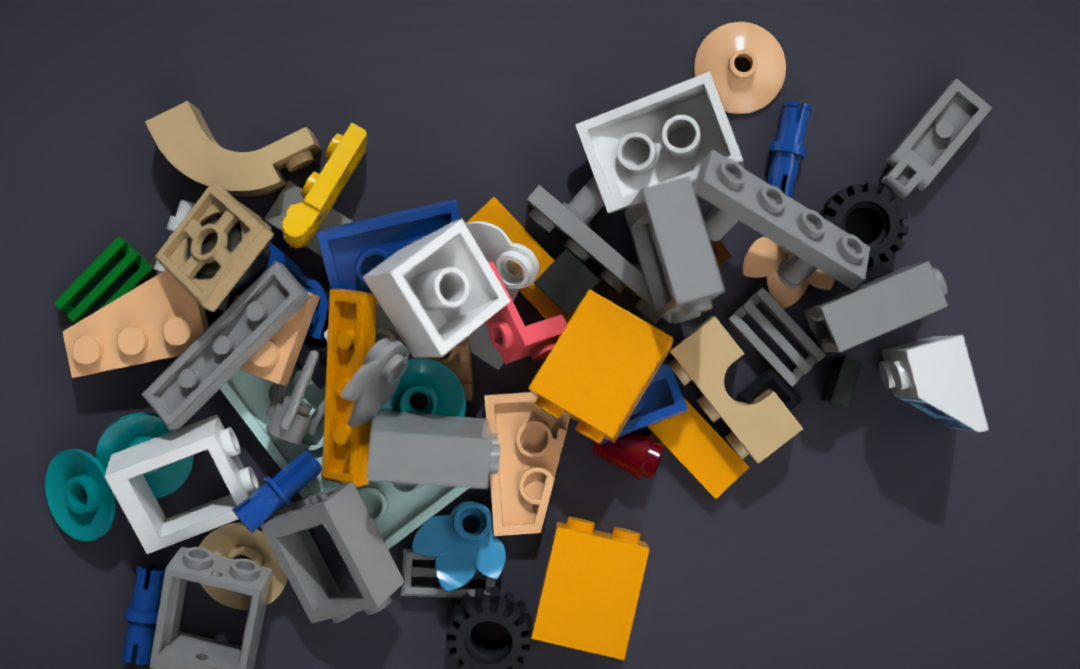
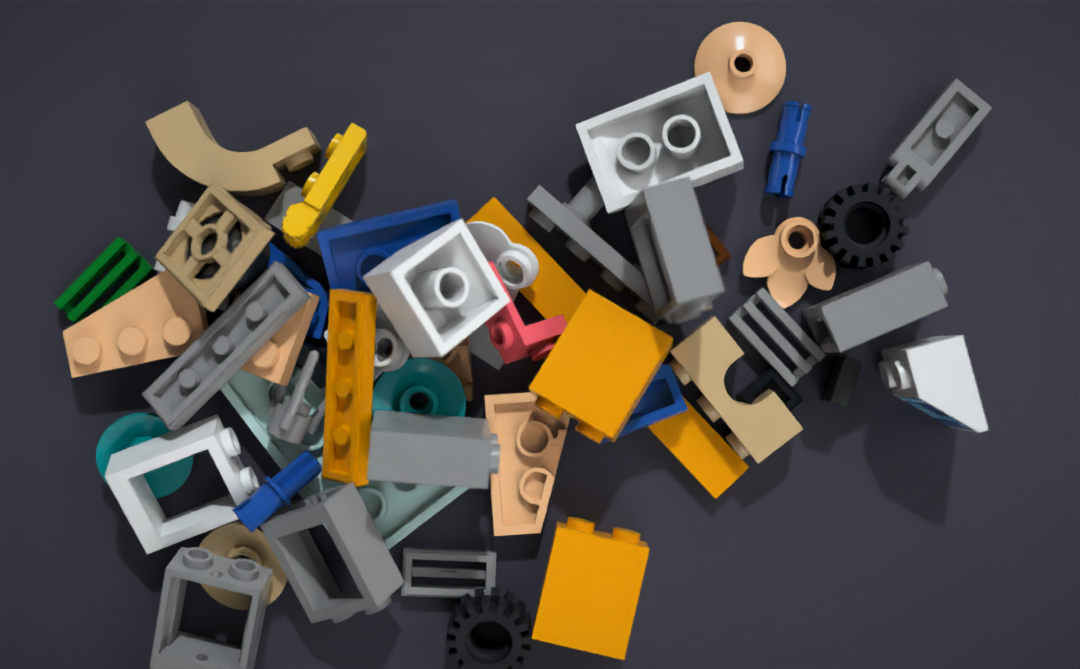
teal dish [45,449,115,542] -> none
blue pin [121,565,165,665] -> none
light grey plate [341,338,408,427] -> none
dark azure plate [412,501,506,592] -> none
pearl dark grey tile [534,248,601,315] -> none
dark red cone [592,433,665,480] -> none
light grey plate [694,149,870,290] -> none

